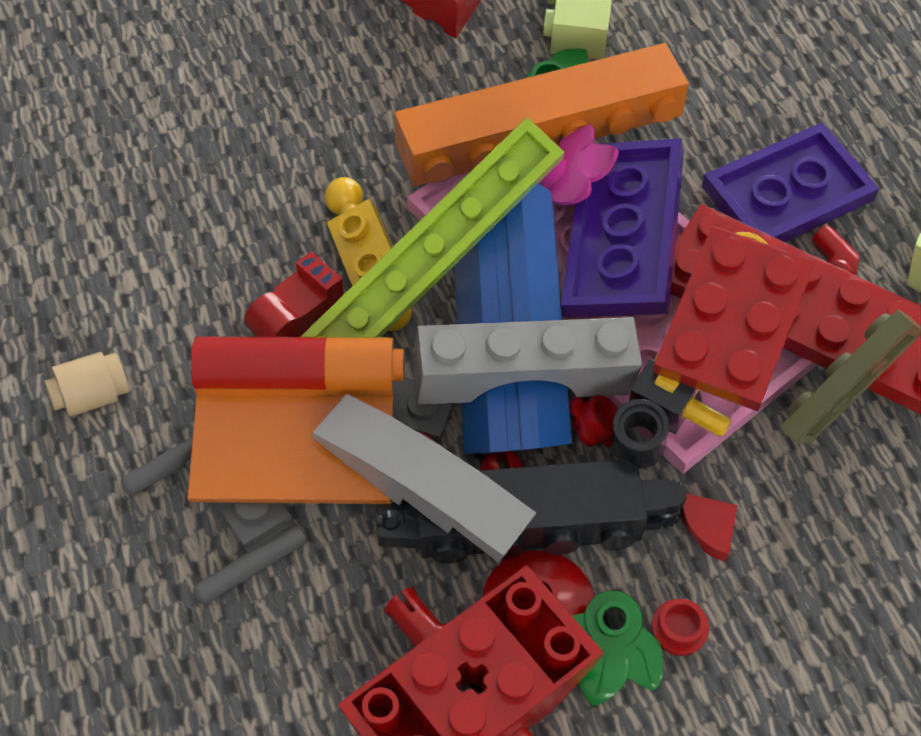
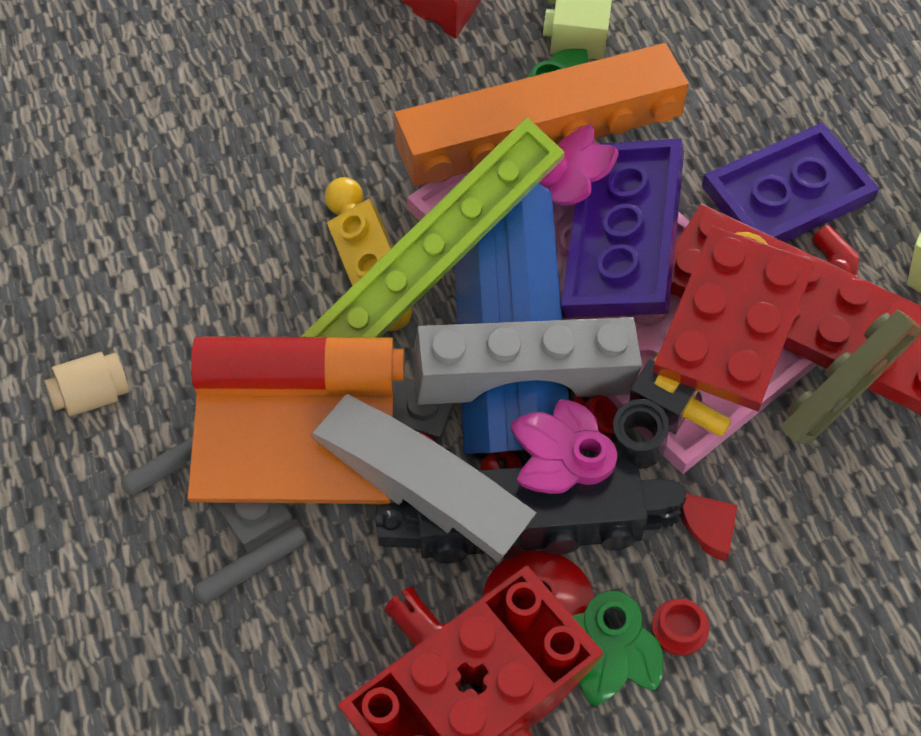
red leg [244,251,344,337] -> none
none -> dark pink plate [510,399,617,494]

